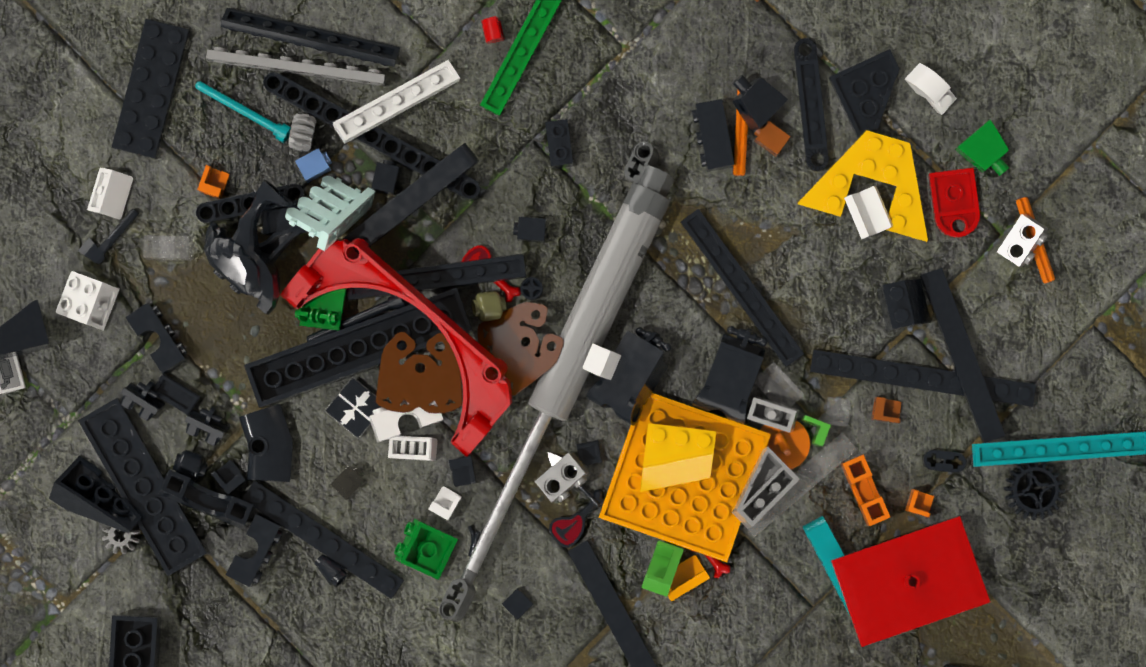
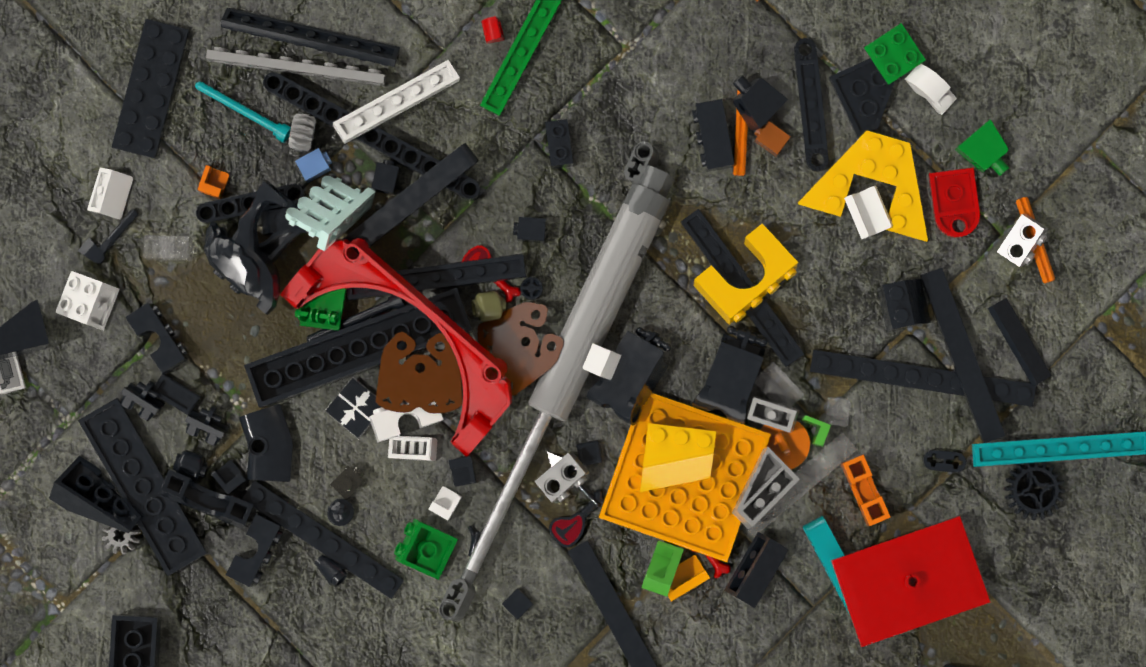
dark orange panel [871,397,901,424] -> none
orange panel [905,489,934,518] -> none
none -> black hat [327,499,354,526]
none -> yellow arch [694,223,798,325]
none -> black brick [724,532,789,608]
none -> green hinge [864,23,926,85]
none -> black tile [987,298,1052,386]

